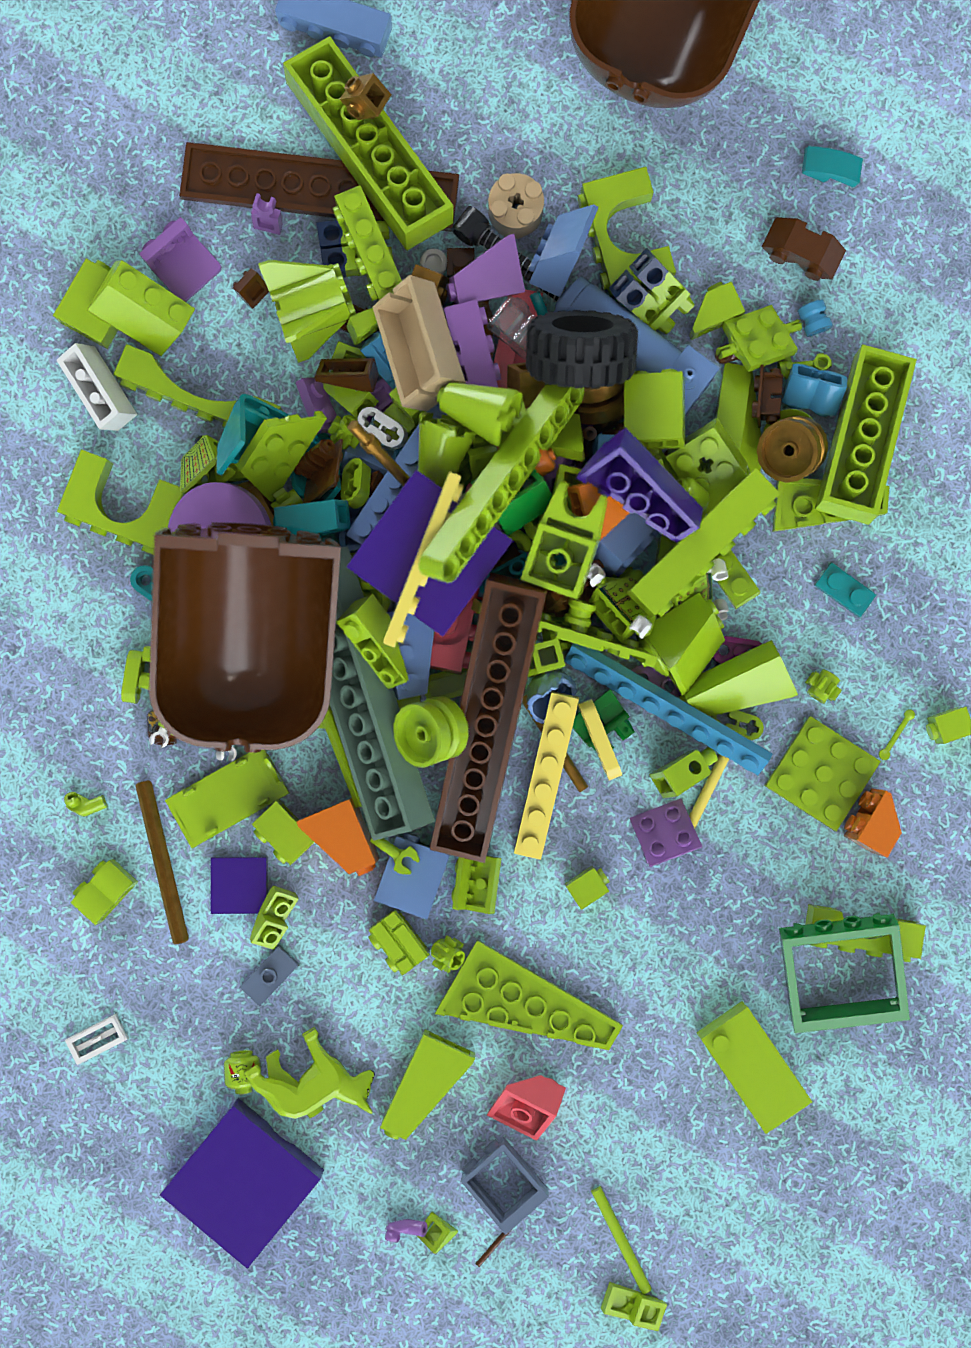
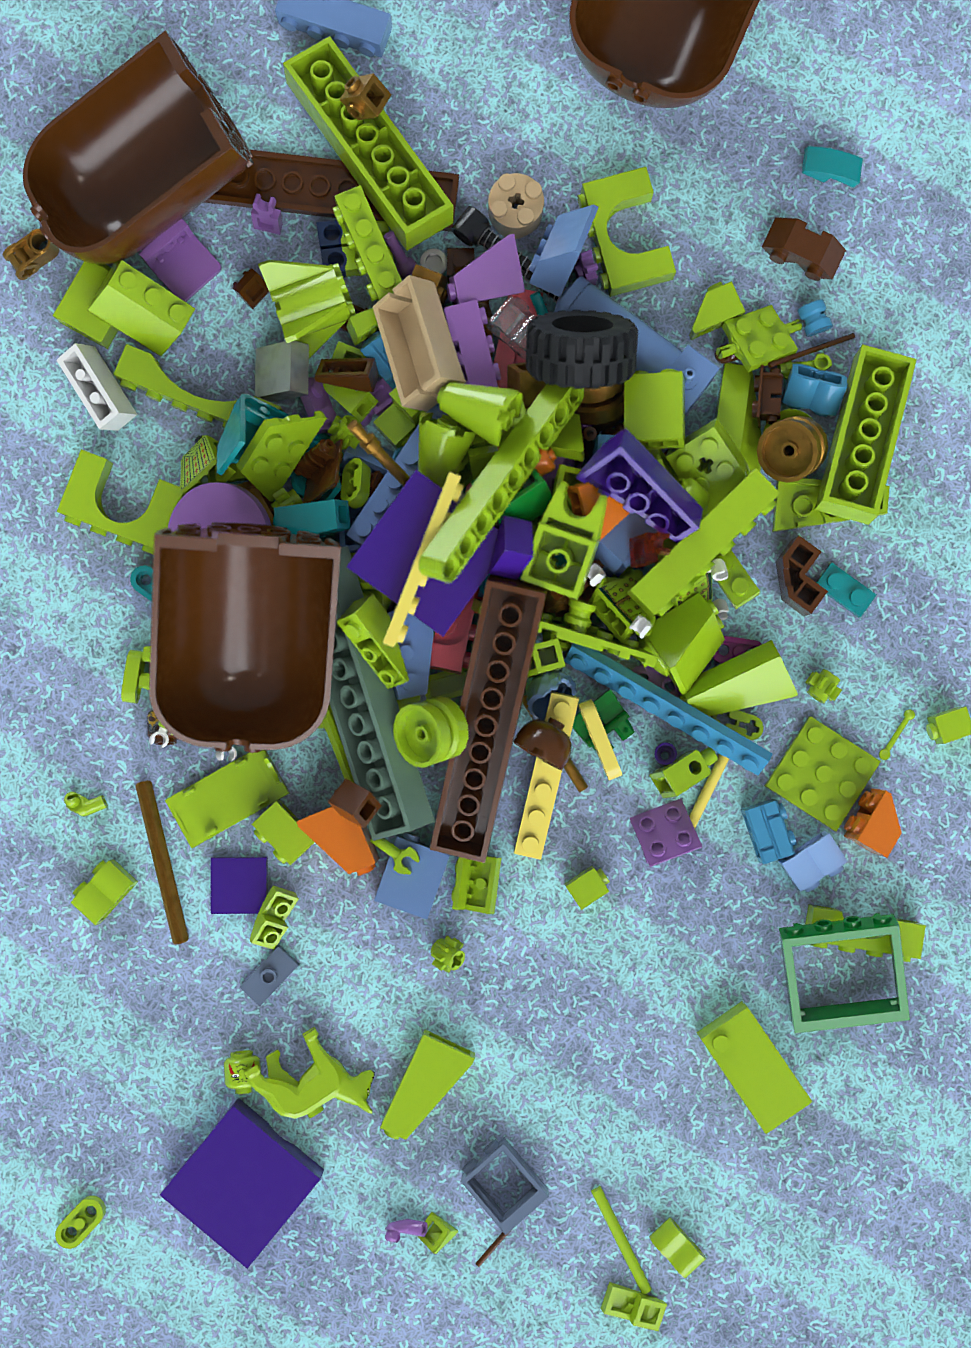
white tile [65,1013,129,1065] -> none
white beam [358,407,408,449] -> none
lime brick [368,908,430,976] -> none
lime wing [435,939,623,1050] -> none
coral slope [487,1075,566,1141] -> none
hips [609,248,695,334] -> none
none -> pearl gold piece [2,229,59,280]
none -> reddish brown cylinder [23,30,254,264]
none -> lime plate [55,1196,106,1249]
none -> flat silver piece [255,341,309,402]
none -> reddish brown brick [328,778,382,829]
none -> medium lavender bar [384,231,417,279]
none -> dark purple slope [488,515,534,580]
none -> reddish brown cylinder [513,717,572,771]
none -> medium lavender plate [573,249,598,285]
none -> clear red plate [629,532,671,568]
none -> lime axle [649,1217,706,1279]
none -> dark purple hose [654,742,677,766]
none -> dark azure brick [741,799,797,864]
none -> reddish brown axle [768,333,855,368]
none -> reddish brown brick [776,535,828,616]
none -> light blue brick [778,831,847,892]

